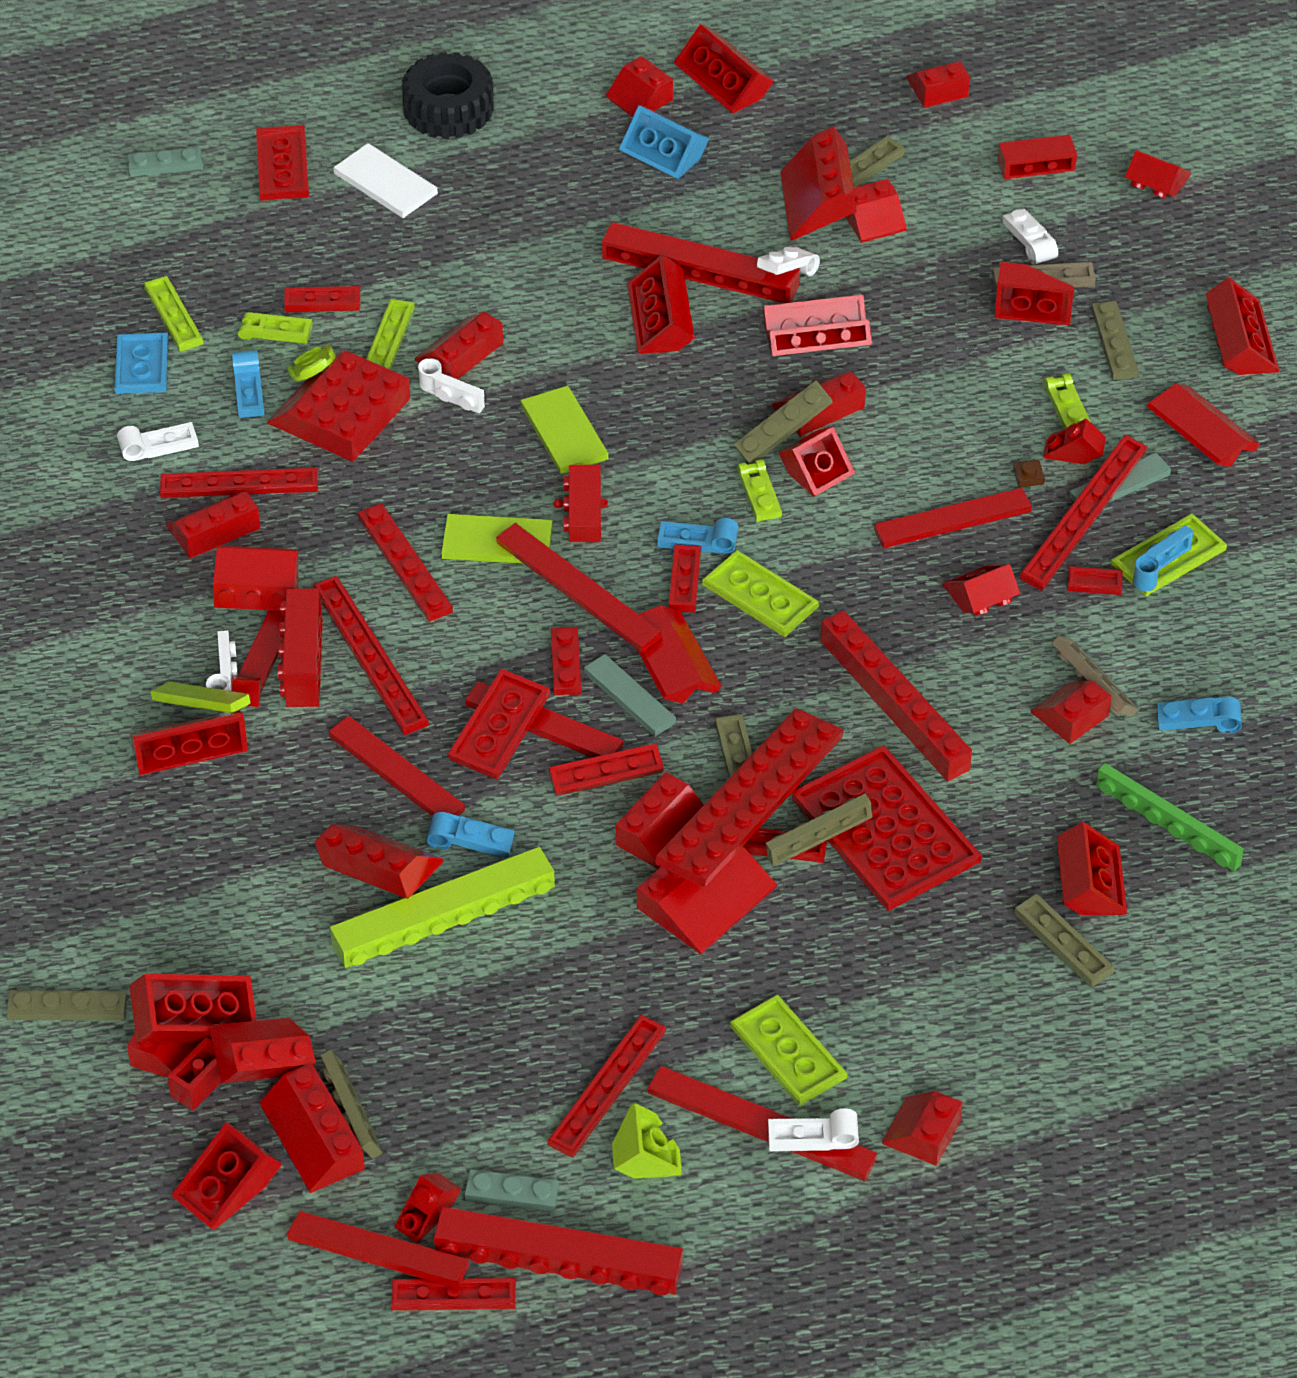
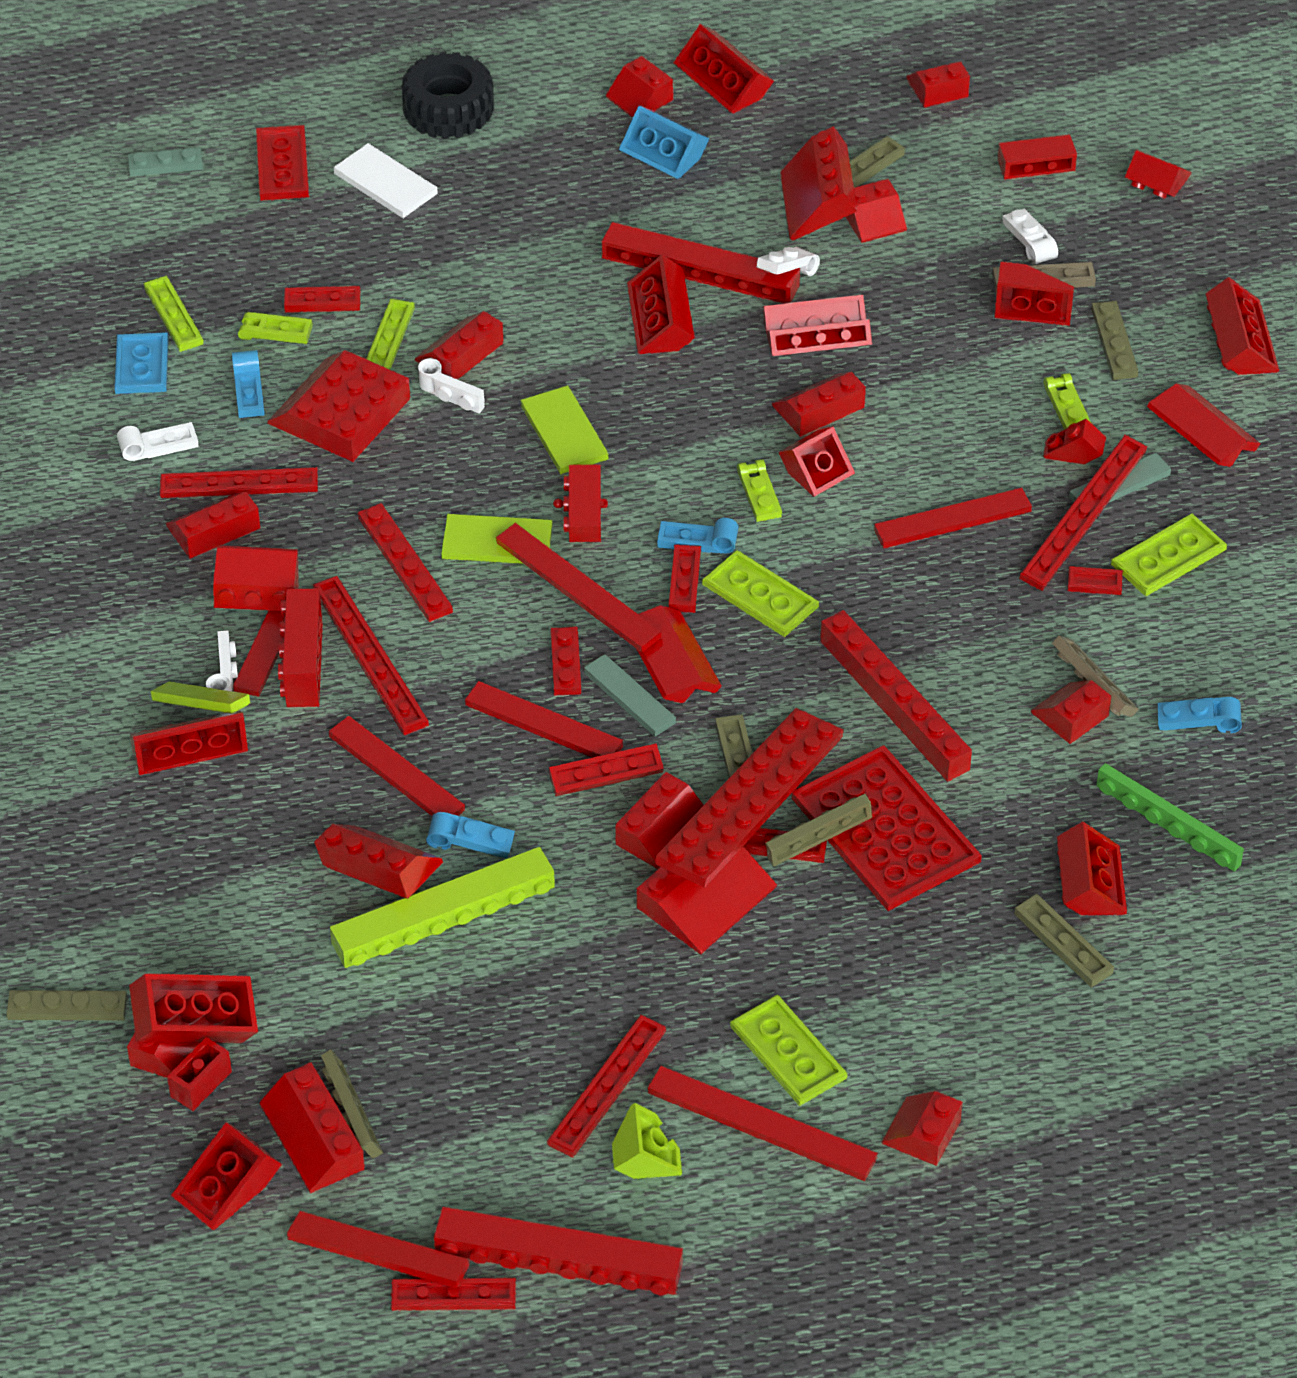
red slope [209,1018,316,1084] -> none
red tile [232,676,261,707] -> none
lime tile [287,345,336,381] -> none
red slope [394,1172,461,1243] -> none
red plate [448,668,551,780] -> none
sand green plate [465,1169,560,1212] -> none
olive plate [734,380,833,464] -> none
white plate [768,1109,859,1151] -> none
slope [942,564,1020,616] -> none
reddish brown plate [1013,460,1045,488] -> none
dark azure plate [1133,525,1193,591] -> none

